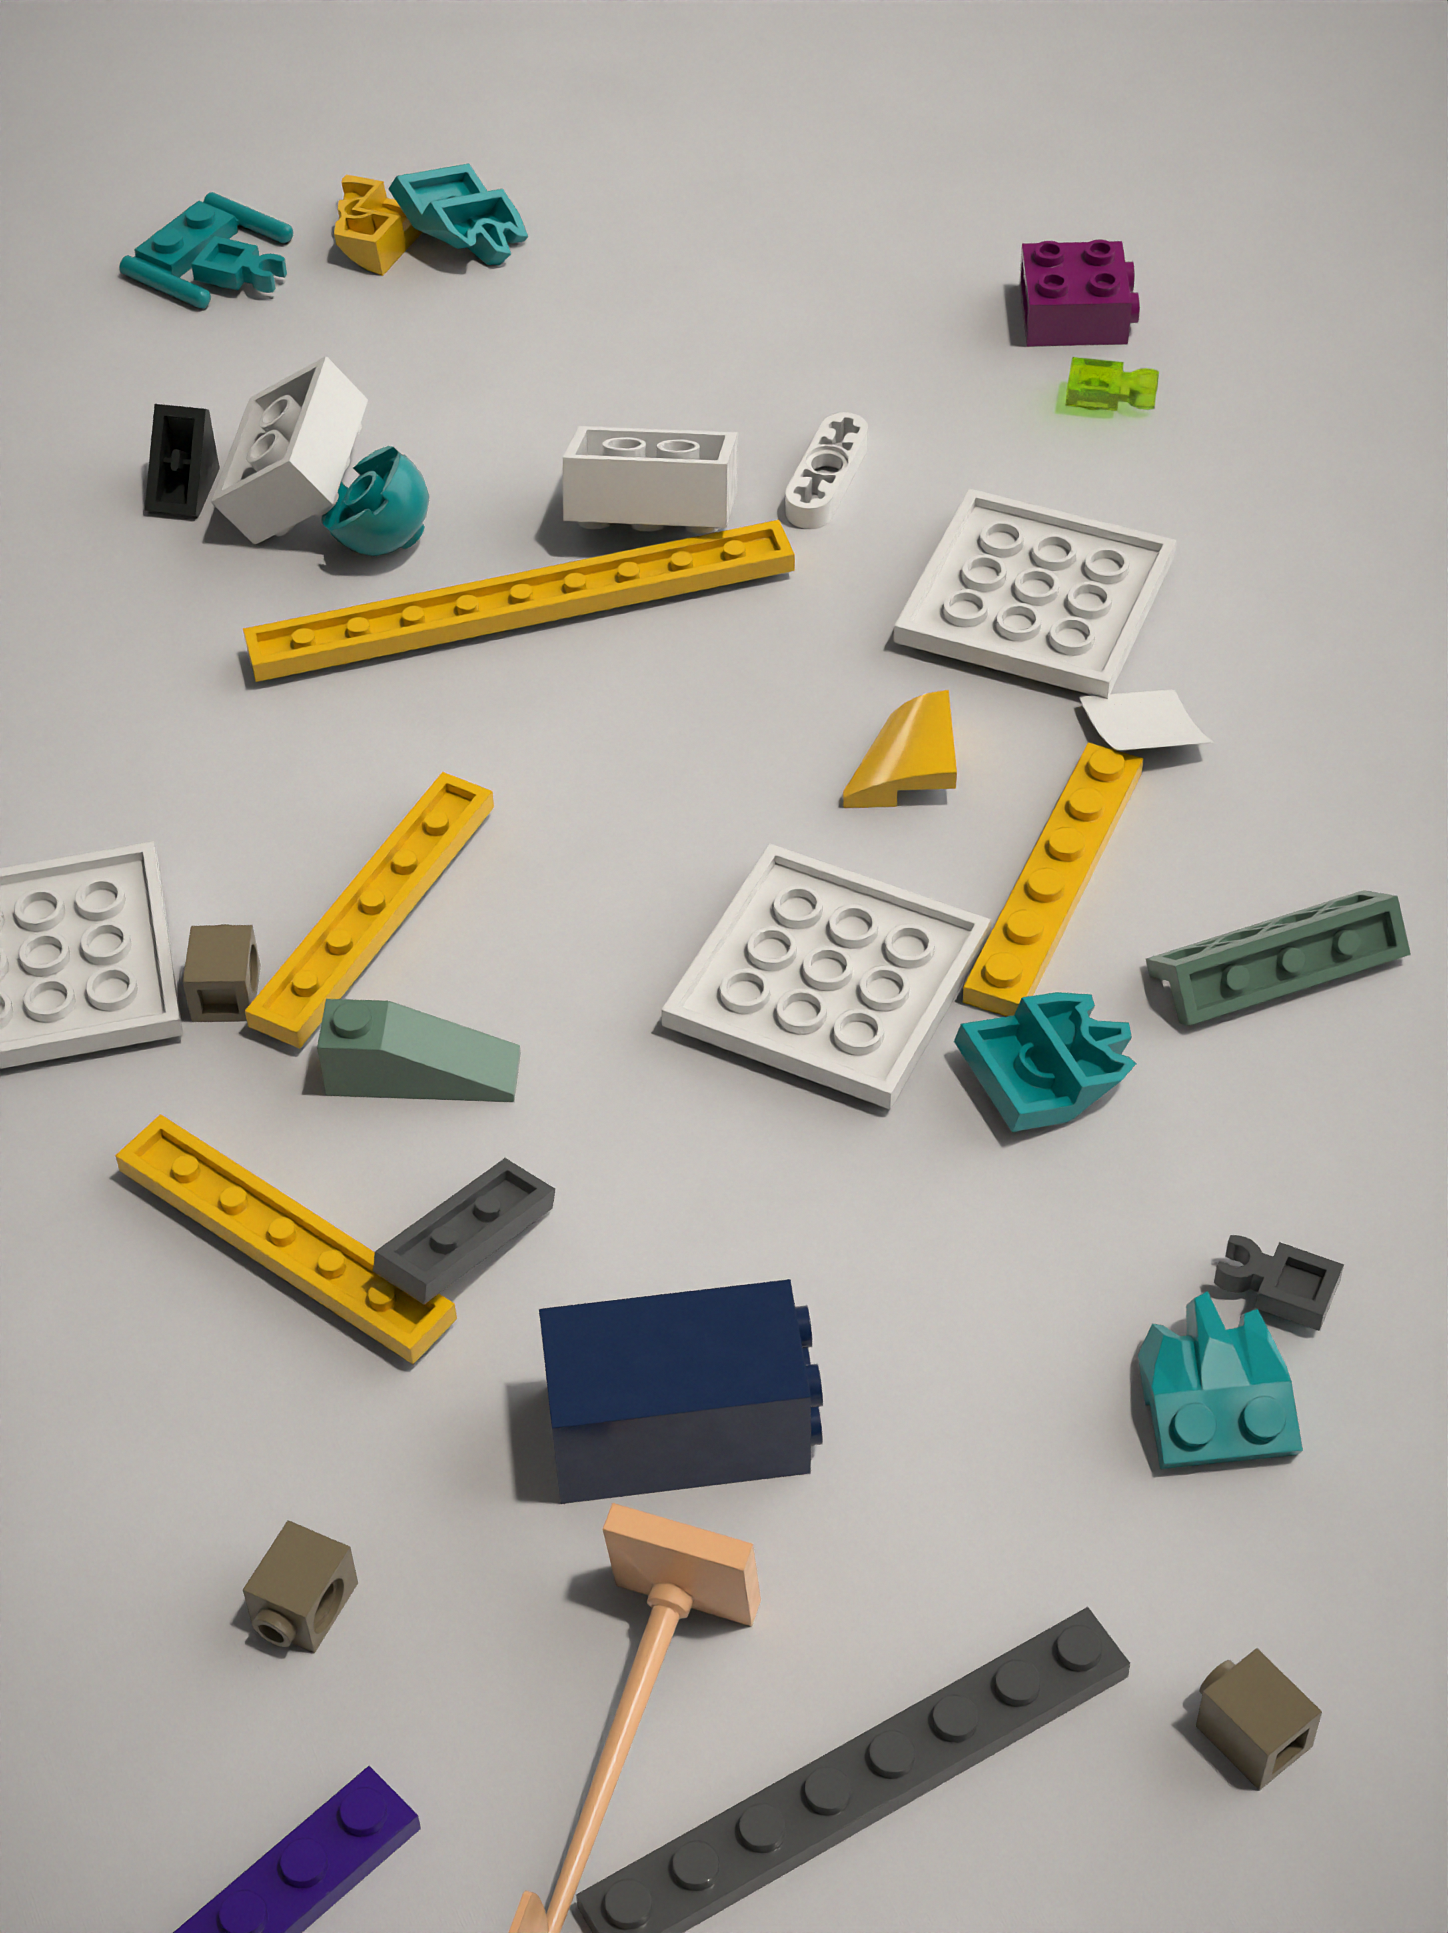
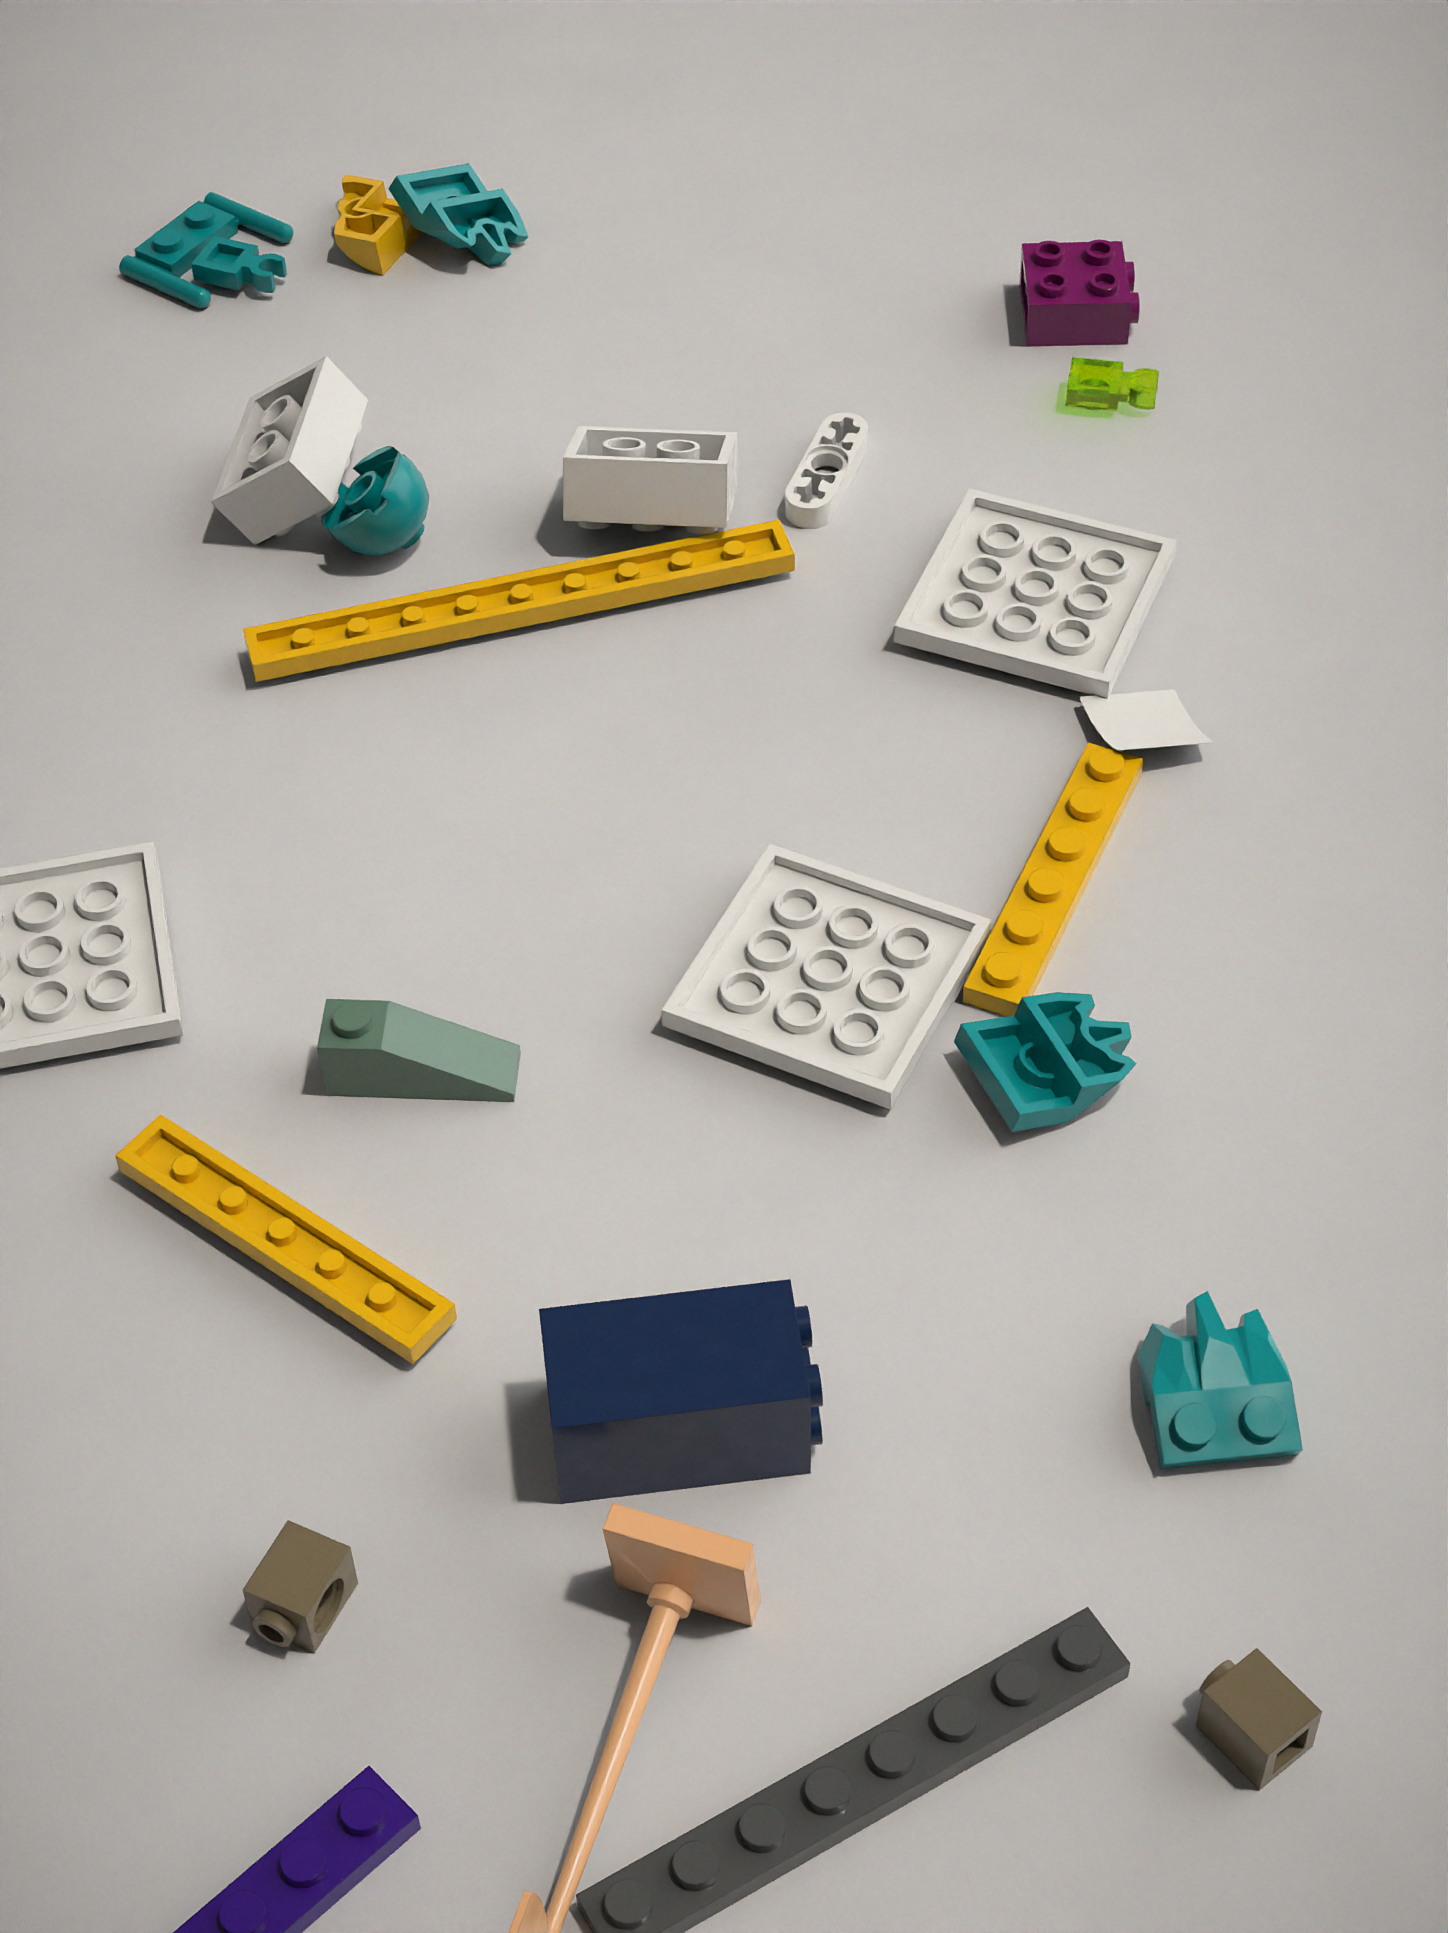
pearl dark grey slope [144,404,220,517] -> none
dark tan brick [183,924,261,1022] -> none
yellow plate [245,772,494,1049] -> none
dark grey plate [373,1158,555,1304] -> none
yellow slope [843,690,957,808] -> none
sand green fence [1146,890,1411,1026] -> none
dark grey plate [1214,1235,1344,1331] -> none

